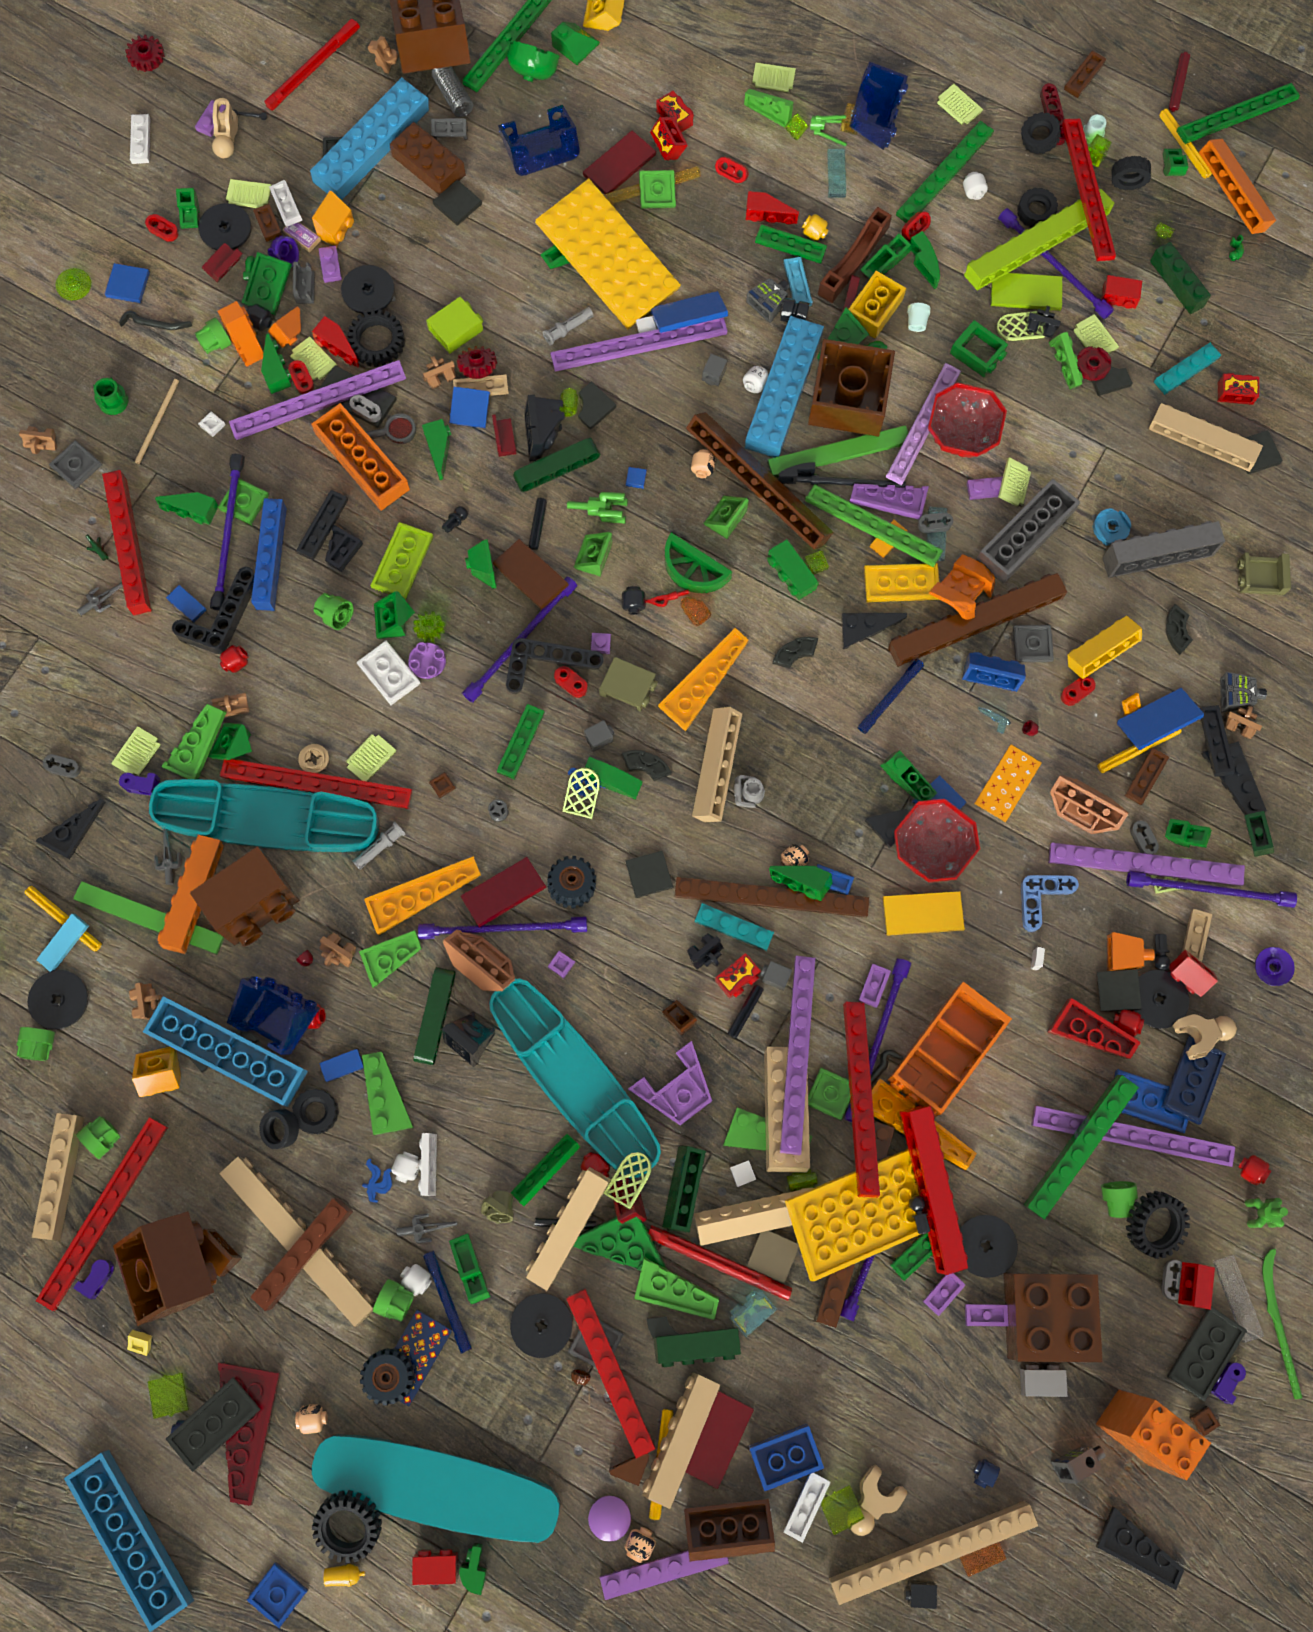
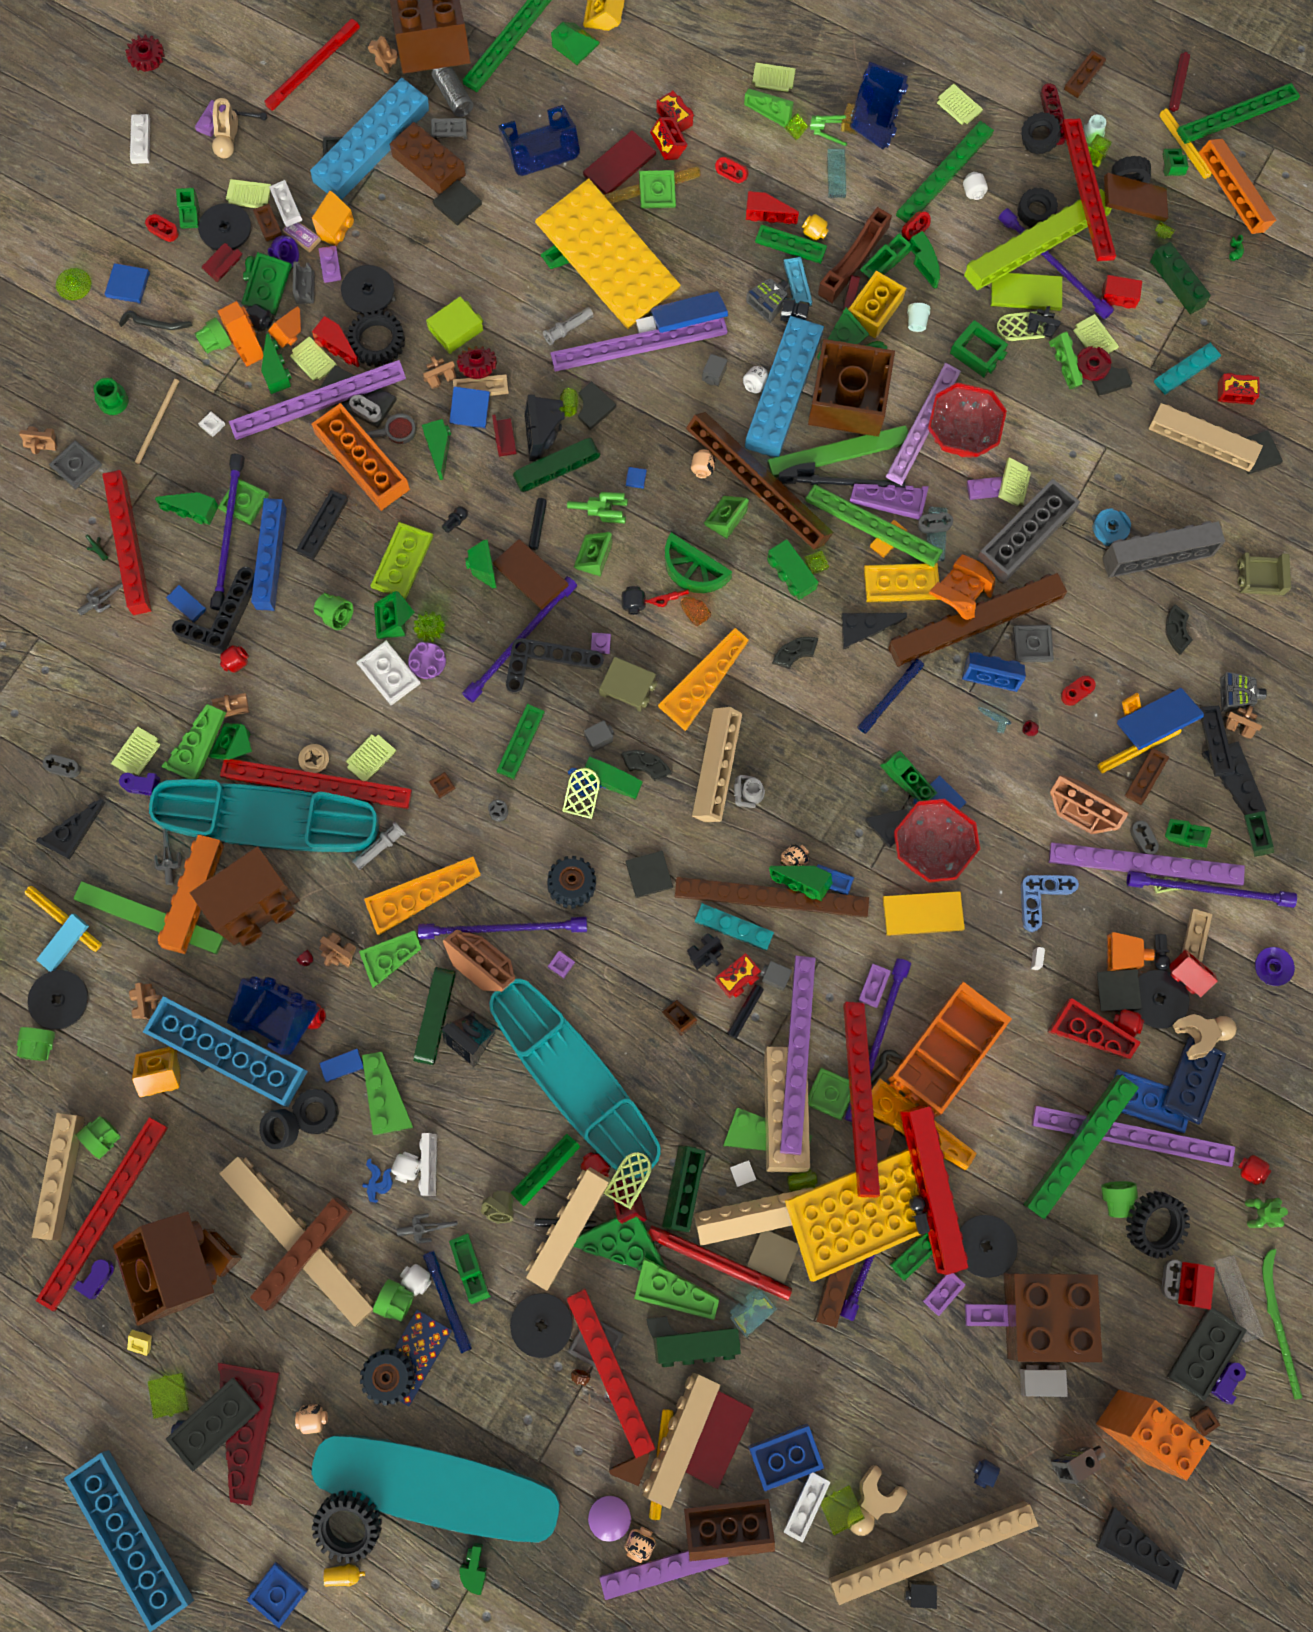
red plate [288,360,314,395] -> none
black wing [325,525,363,572] -> none
red brick [412,1549,458,1585] -> none
dark red tile [460,857,546,928] -> none
green cylinder [507,41,560,82] -> none
red plate [554,666,588,698] -> none
medium lavender wing [628,1041,712,1126] -> none
clear orange tile [959,1542,1006,1577] -> none
light orange sticker [974,745,1042,823] -> none
yellow brick [1068,616,1142,679] -> none
none -> reddish brown tile [1104,173,1168,222]

